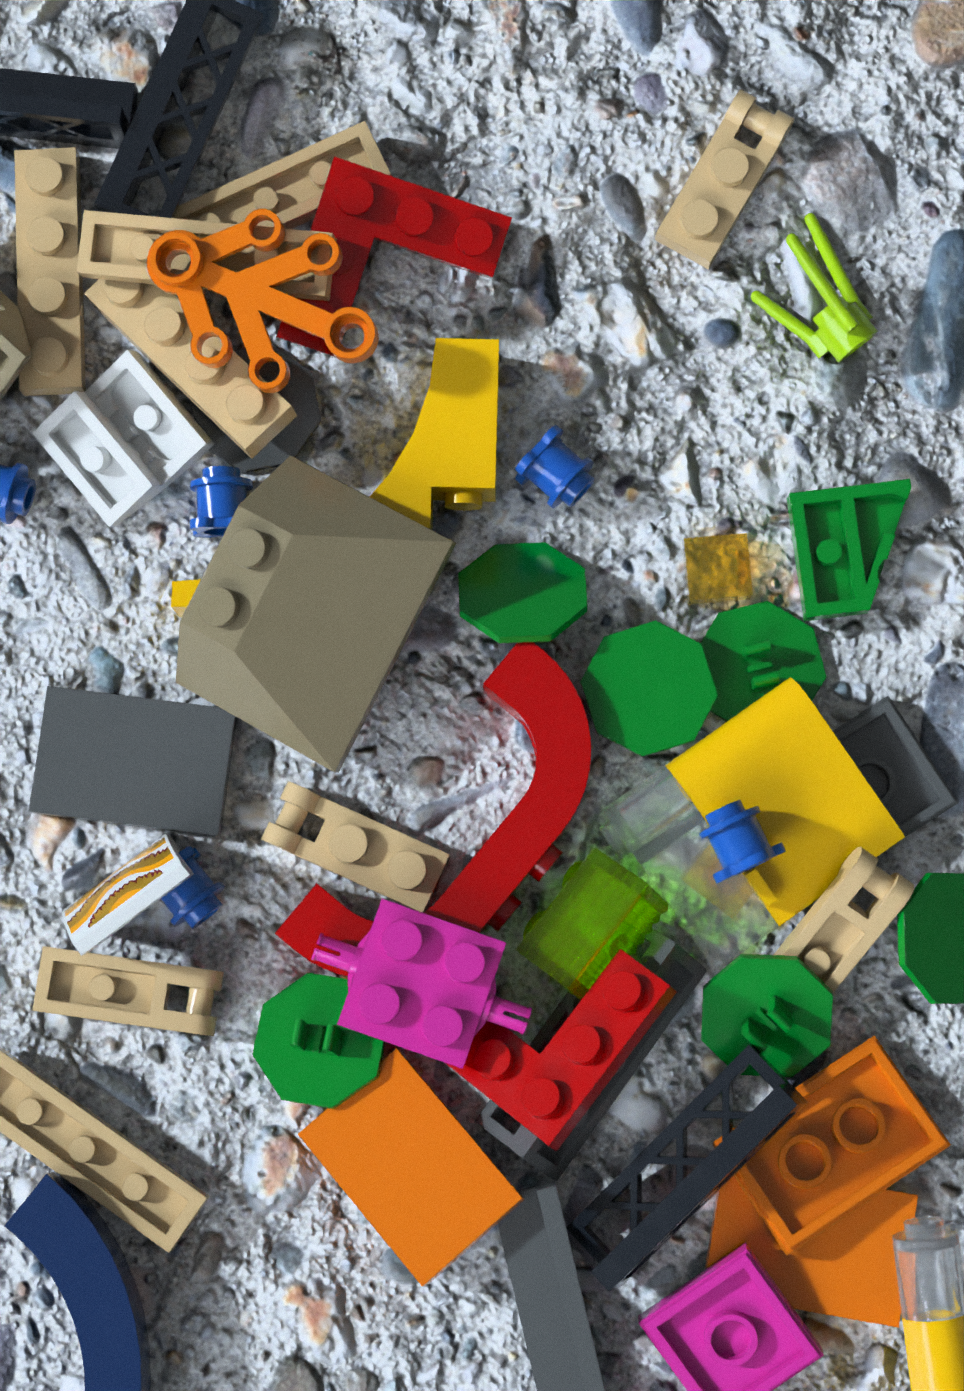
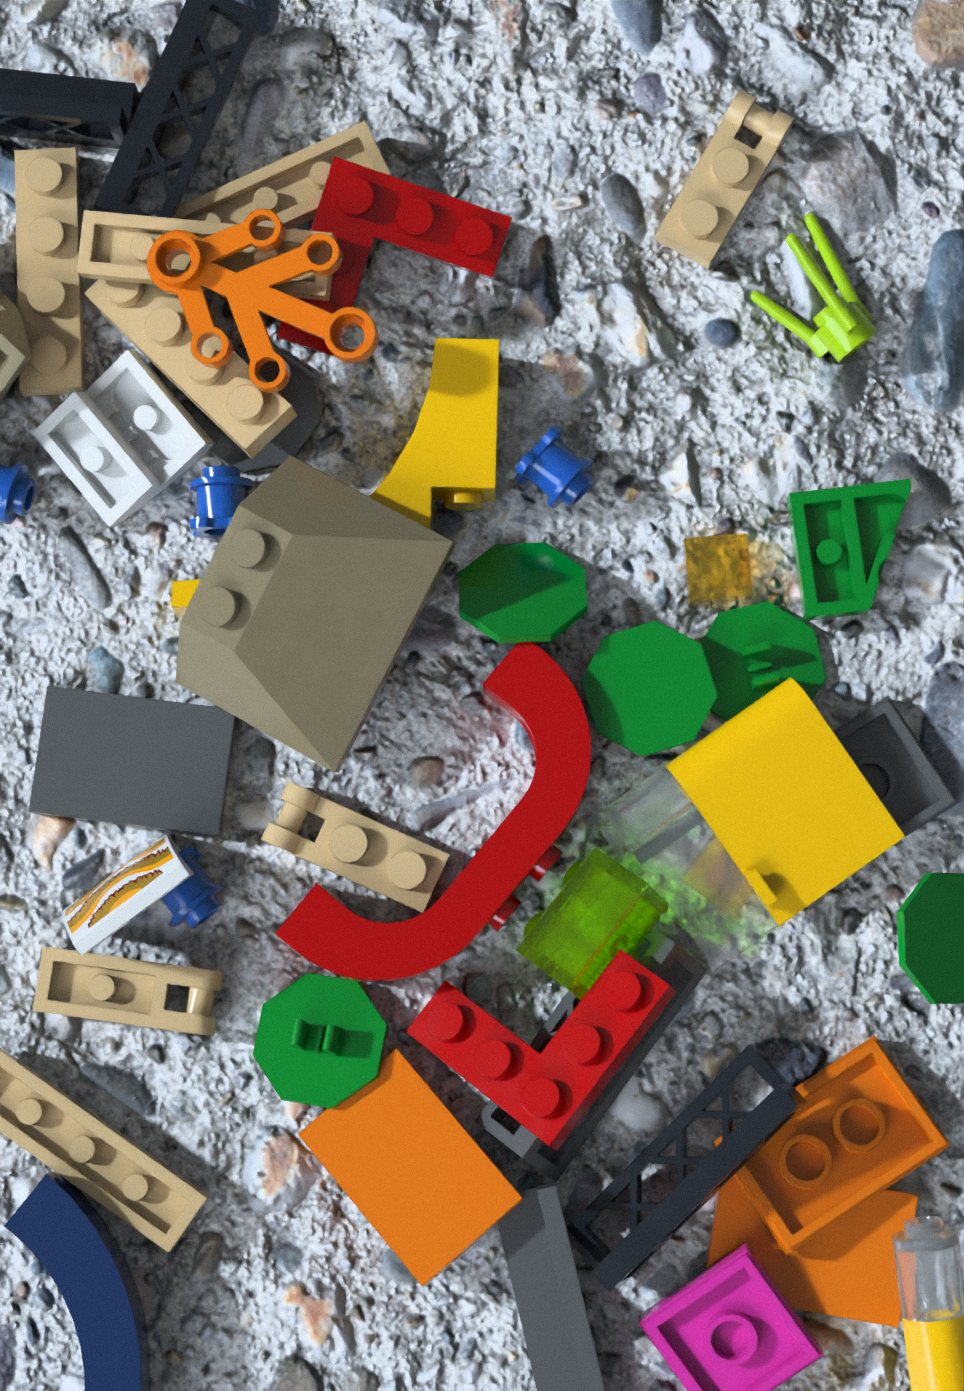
dark pink plate [311,899,532,1069] -> none
blue brick [699,800,786,884] -> none
green piece [701,954,833,1077] -> none
tan plate [773,846,914,993] -> none

